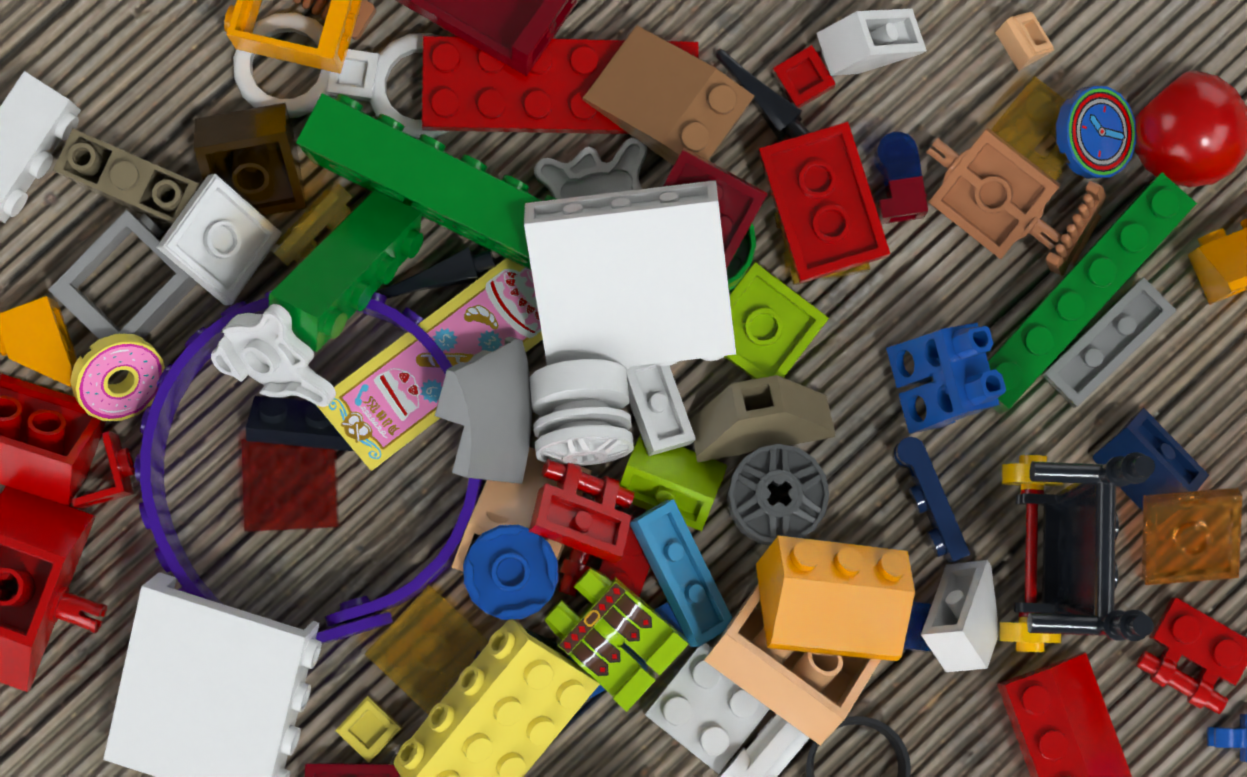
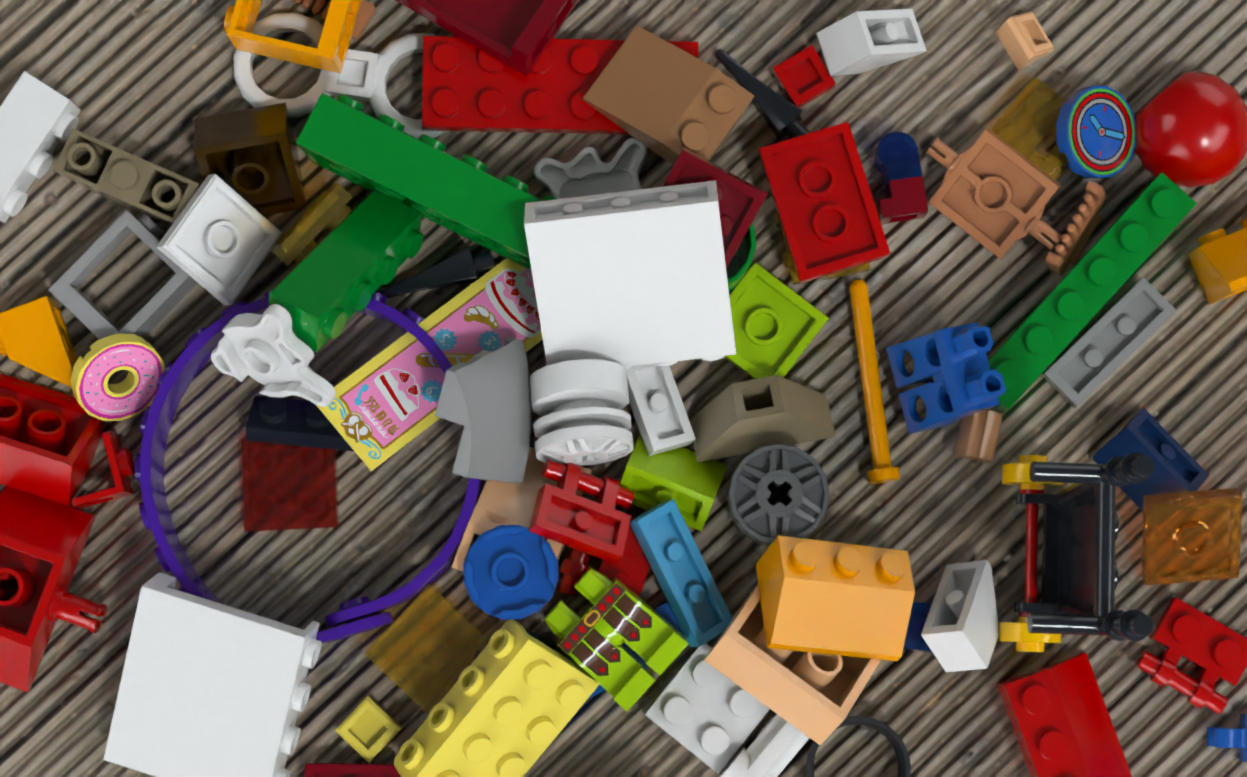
dark blue plate [892,437,971,563] -> none
none -> light orange bar [849,279,901,484]
none -> medium nougat piece [954,410,1003,463]

